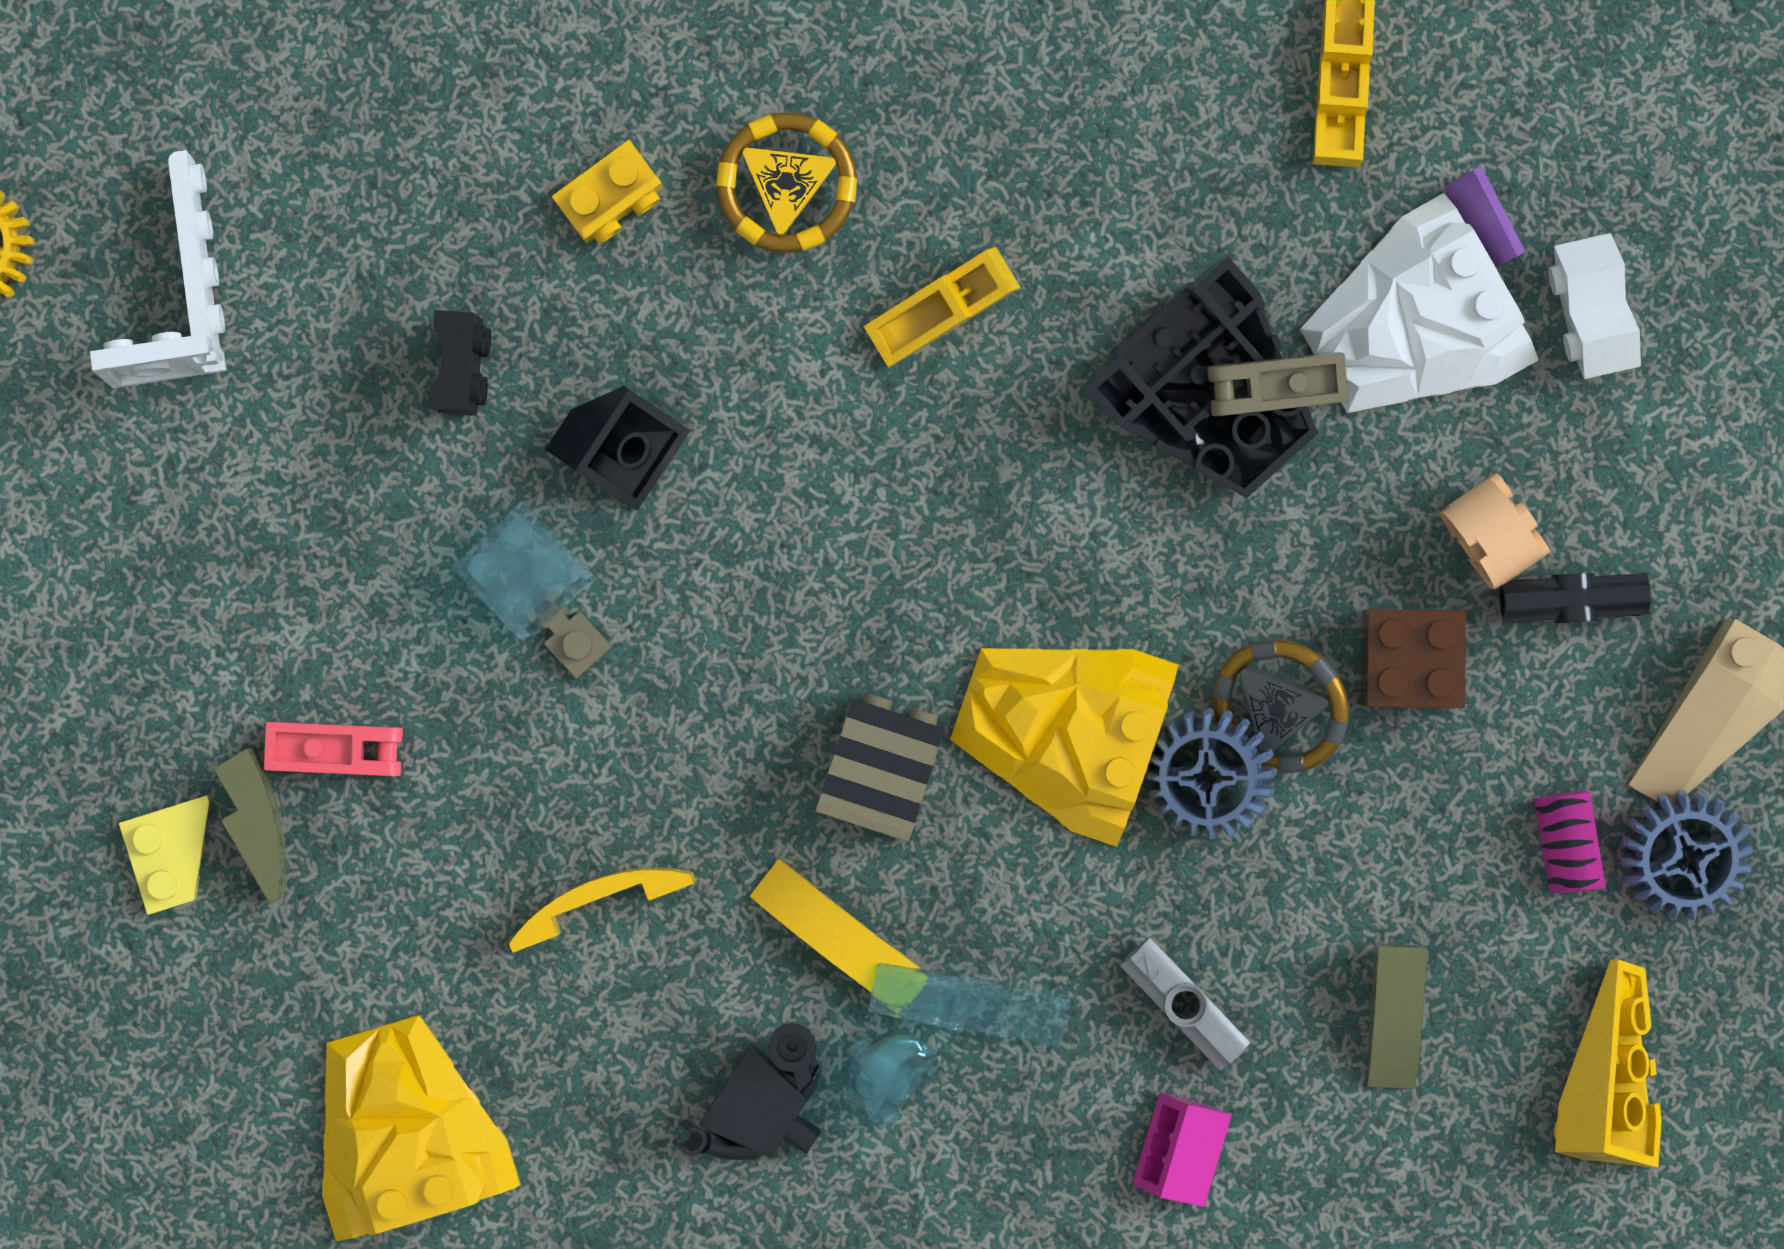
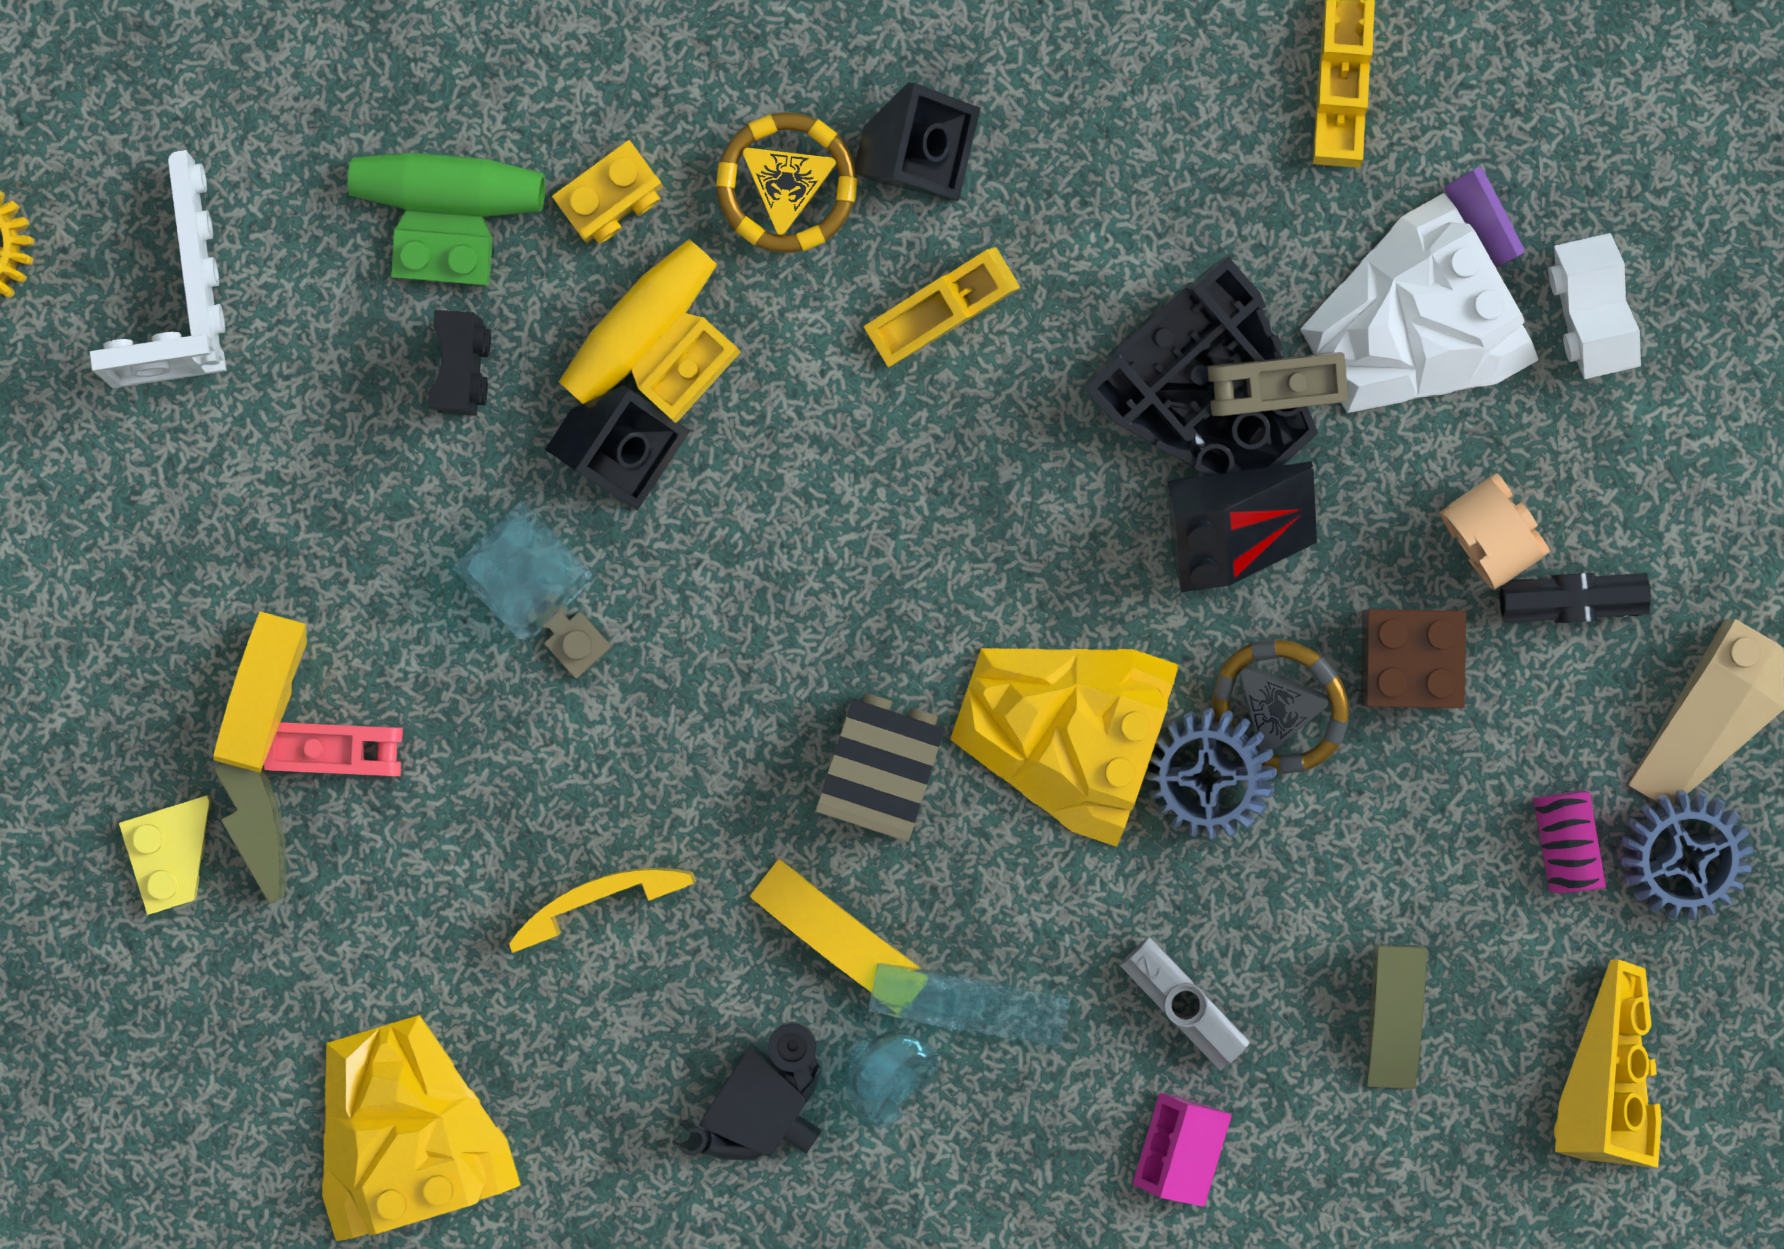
none -> yellow slope [213,611,307,773]
none -> bright green plate [347,152,545,285]
none -> yellow plate [558,239,741,423]
none -> black slope [855,82,981,201]
none -> black slope [1167,461,1317,592]

